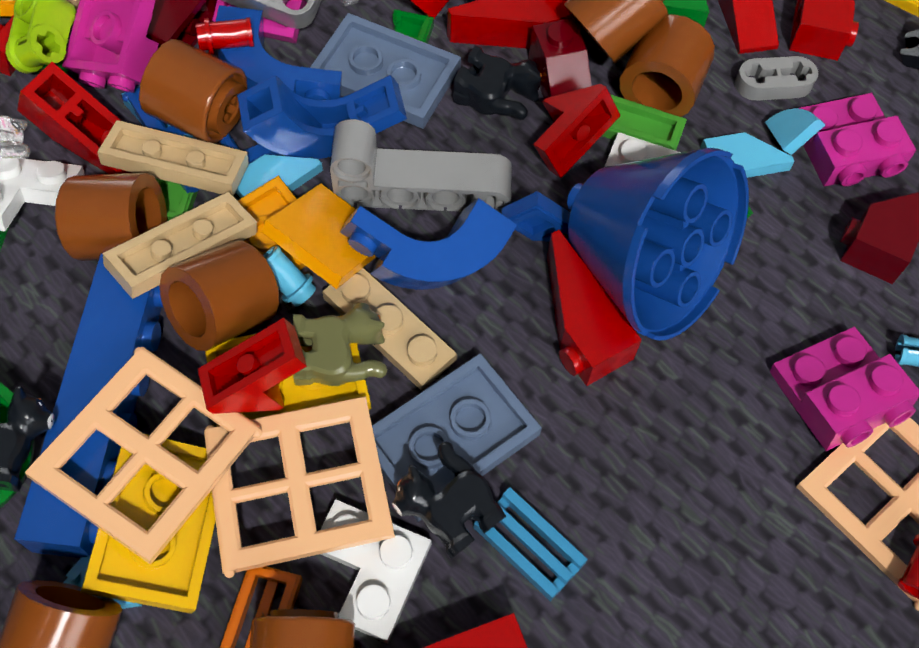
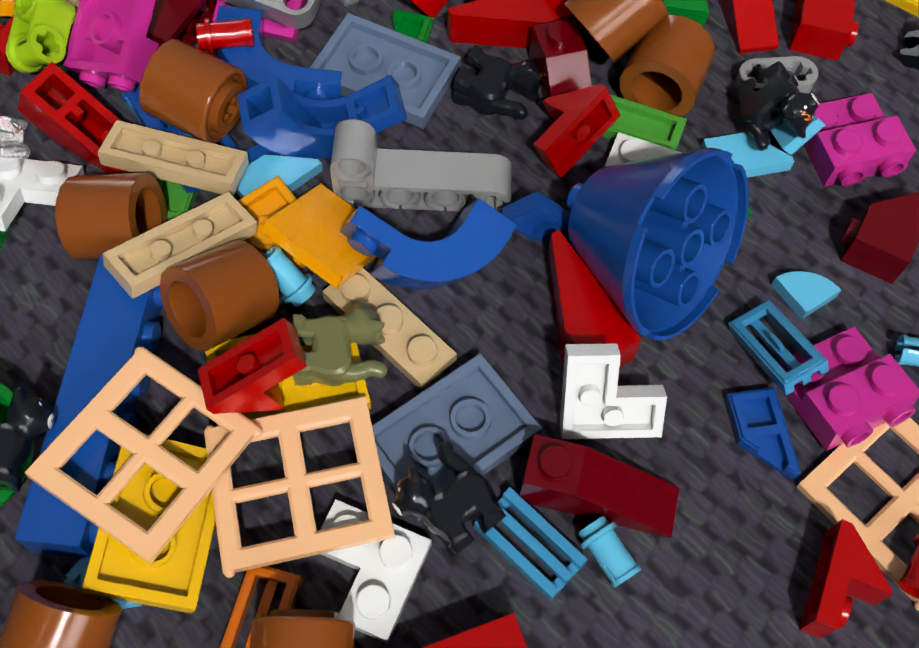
none -> dark red slope [520,434,679,538]
none -> white plate [560,343,667,439]
none -> medium azure pin [578,516,642,589]
none -> blue tile [724,387,801,479]
none -> dark azure tile [728,300,829,396]
none -> black animal [736,61,819,151]
none -> medium azure tile [771,271,841,320]
none -> red slope [799,519,893,638]

